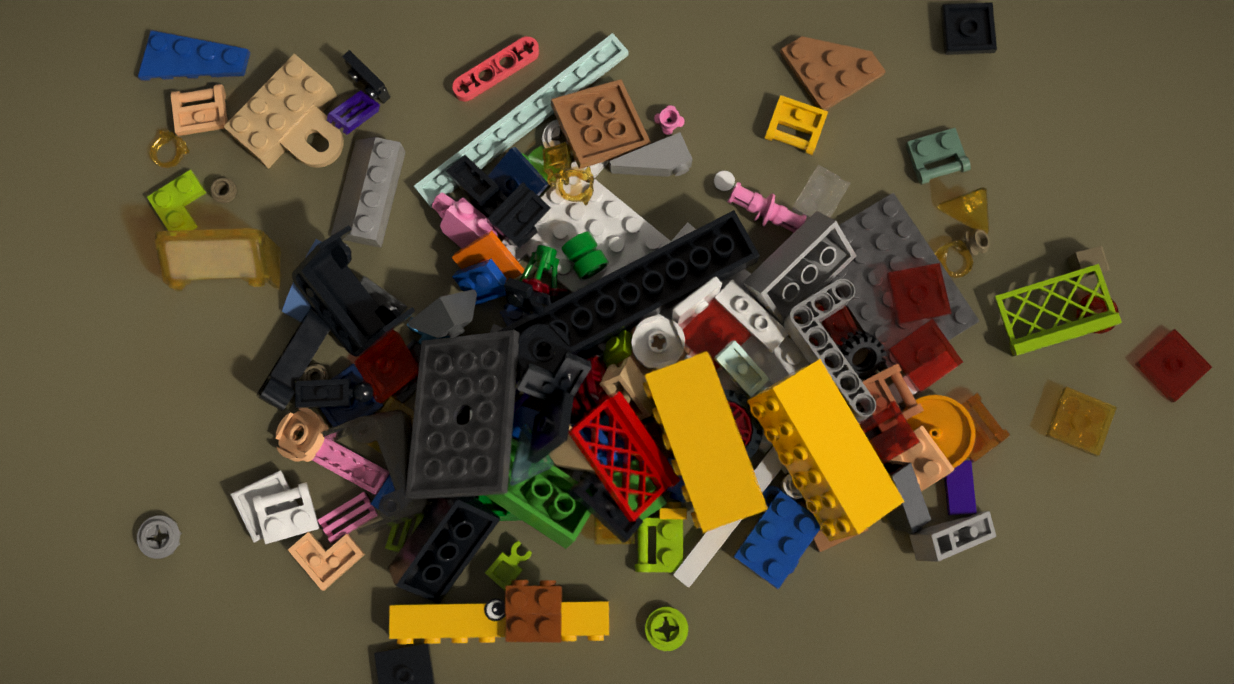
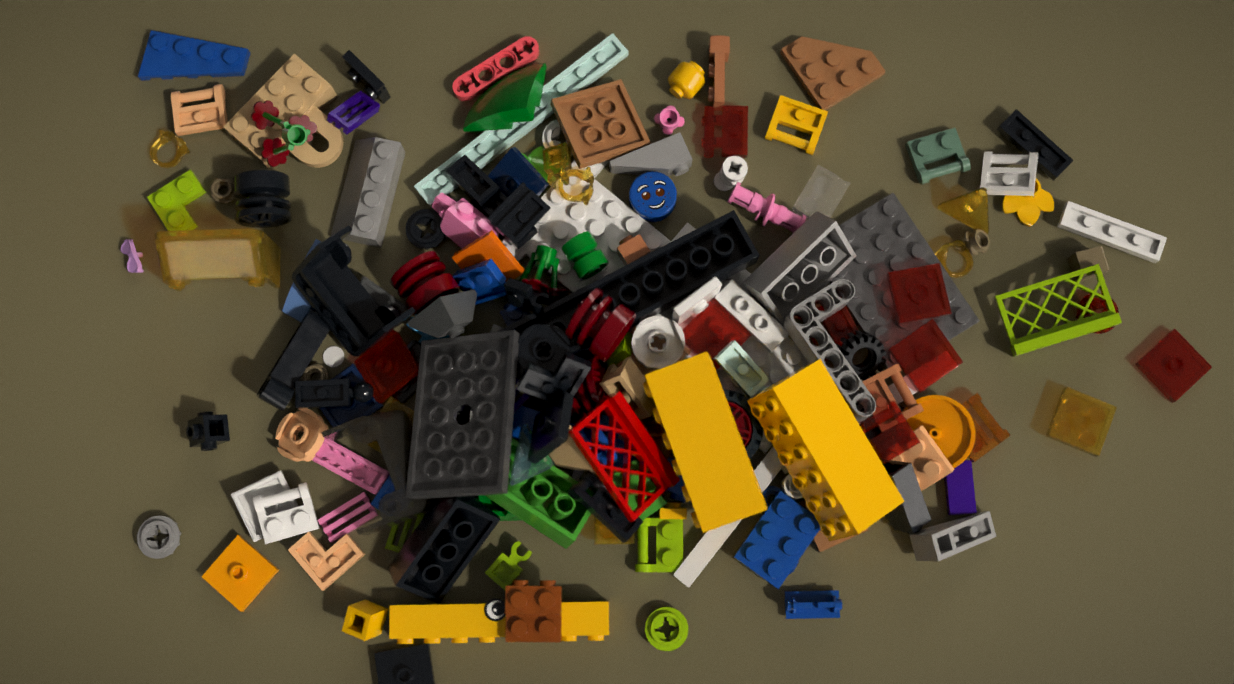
black plate [941,2,997,55] -> none
none -> lavender piece [120,239,144,273]
none -> black brick [186,411,230,451]
none -> light orange plate [201,535,279,612]
none -> black wheel [233,170,292,228]
none -> dark red plant [251,100,317,167]
none -> white sticker [323,346,344,367]
none -> yellow brick [342,599,388,641]
none -> dark red wheel [390,251,461,317]
none -> black gear [405,209,445,250]
none -> green brick [463,63,547,132]
none -> dark red wheel [565,288,636,362]
none -> nougat plate [617,234,651,266]
none -> blue head [629,171,677,222]
none -> yellow head [668,61,705,99]
none -> clear red plate [701,105,748,158]
none -> nougat plate [708,35,730,111]
none -> white wheel [719,156,748,187]
none -> blue hinge [785,590,842,619]
none -> white plate [980,151,1038,196]
none -> black plate [997,109,1074,181]
none -> yellow plate [1002,179,1054,227]
none -> white plate [1057,201,1167,263]

